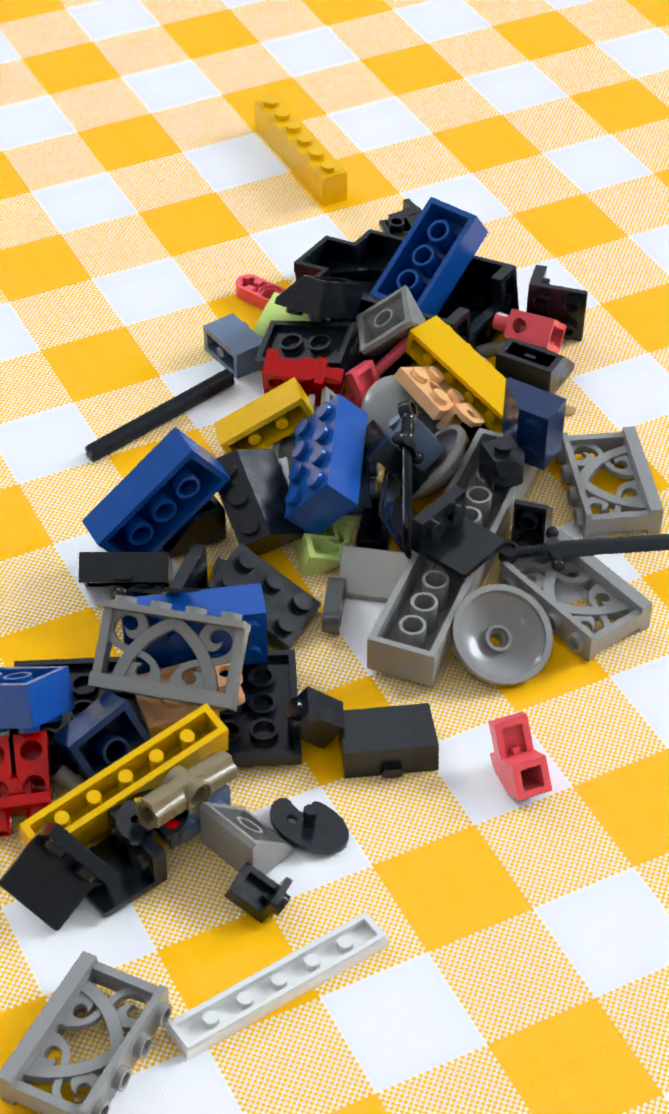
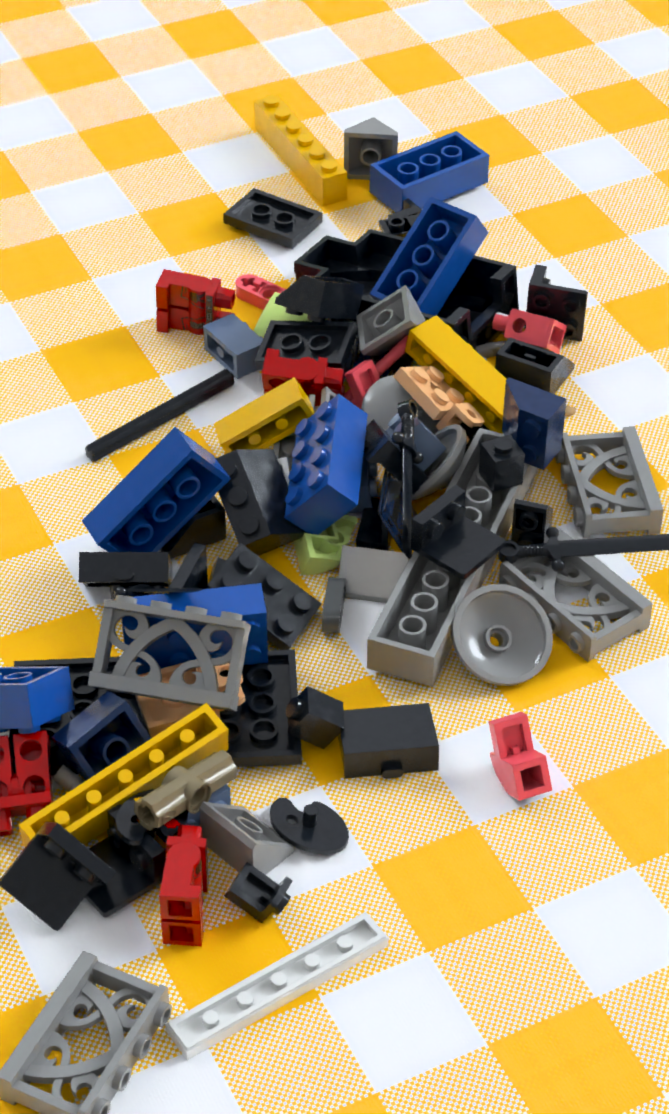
none -> red hips [155,269,235,335]
none -> red hips [159,825,209,947]
none -> black plate [223,188,323,249]
none -> light grey slope [344,117,398,180]
none -> blue brick [370,131,489,212]

